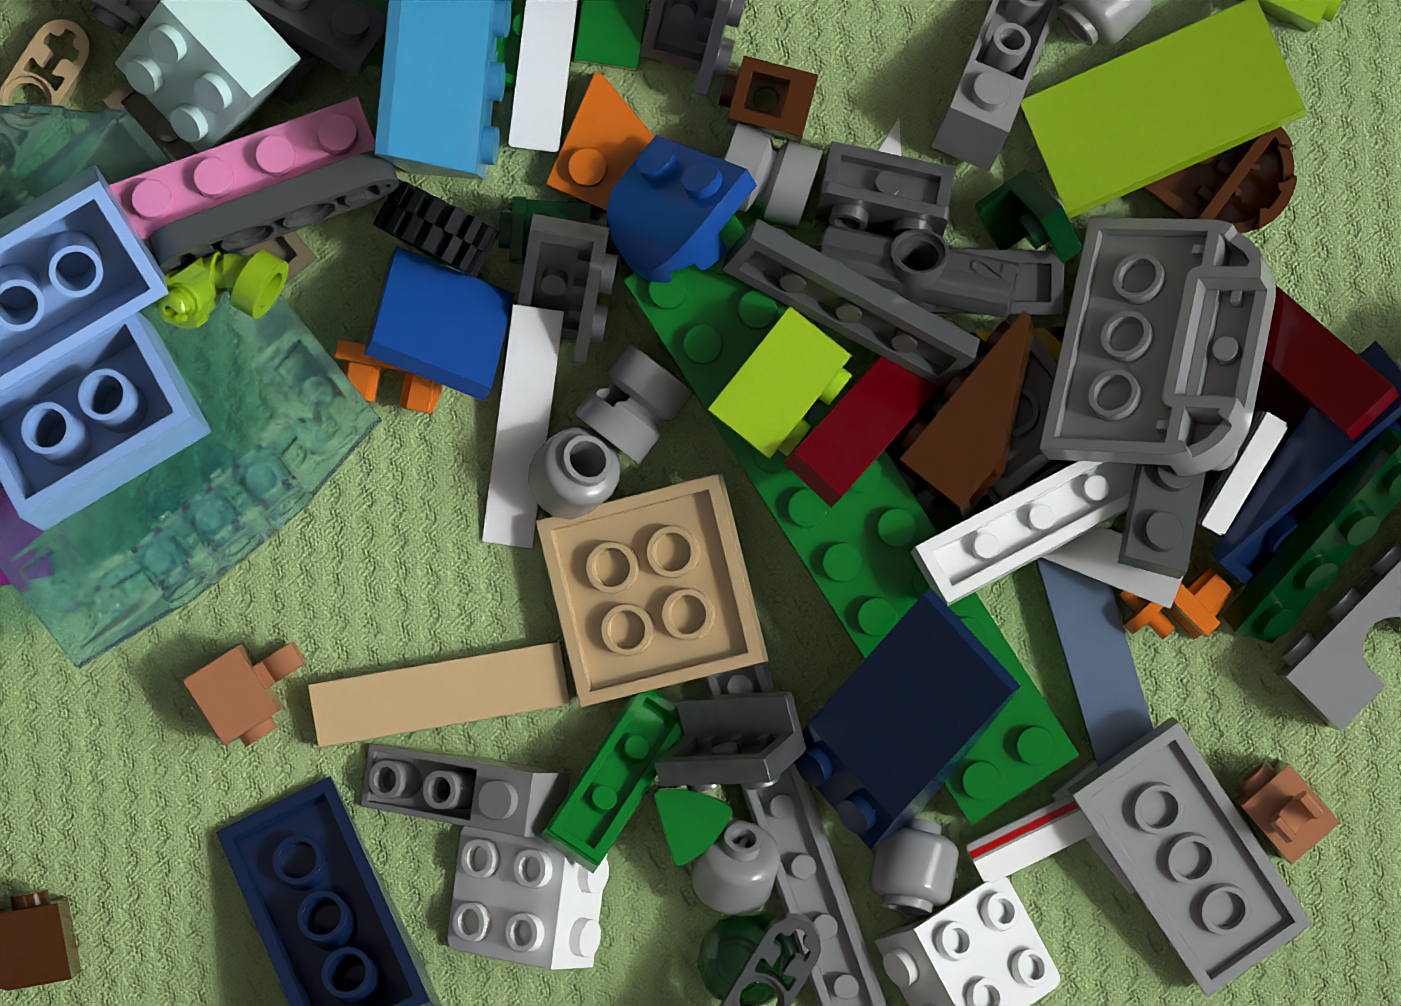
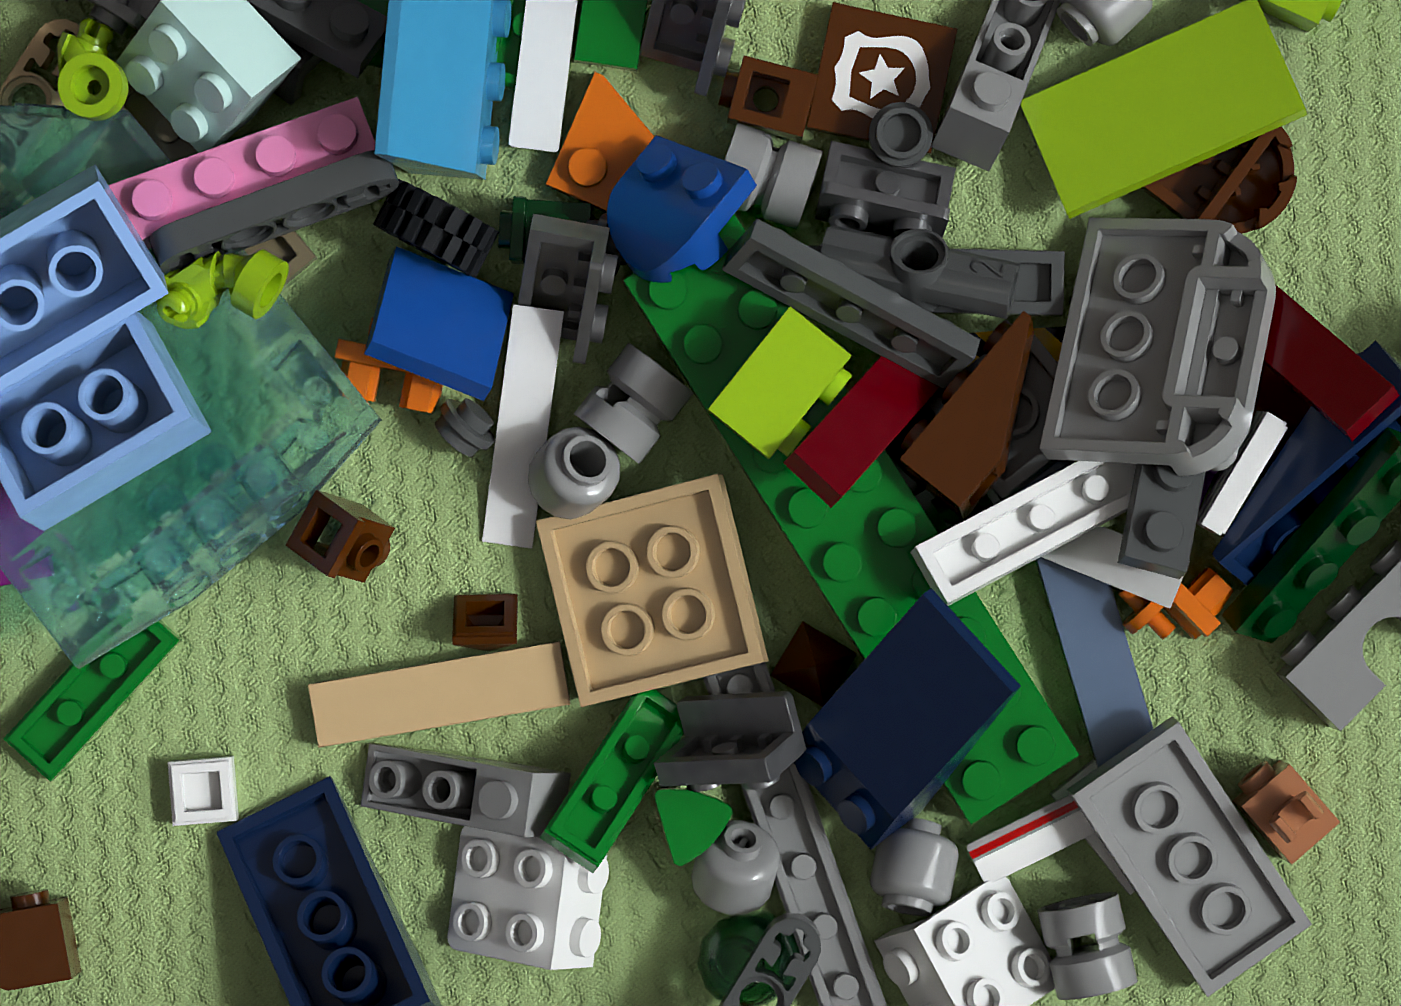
nougat brick [183,641,308,748] -> none
dark green bracket [975,169,1083,263] -> none
none -> green tile [3,597,182,782]
none -> lime arm [57,18,128,121]
none -> white tile [168,756,239,826]
none -> reddish brown brick [286,490,395,583]
none -> dark grey plate [435,398,495,457]
none -> reddish brown slope [452,594,518,651]
none -> reddish brown slope [770,621,857,707]
none -> reddish brown tile [806,2,958,155]
none -> dark grey plate [868,102,933,167]
none -> light grey wheel [1037,892,1138,1000]

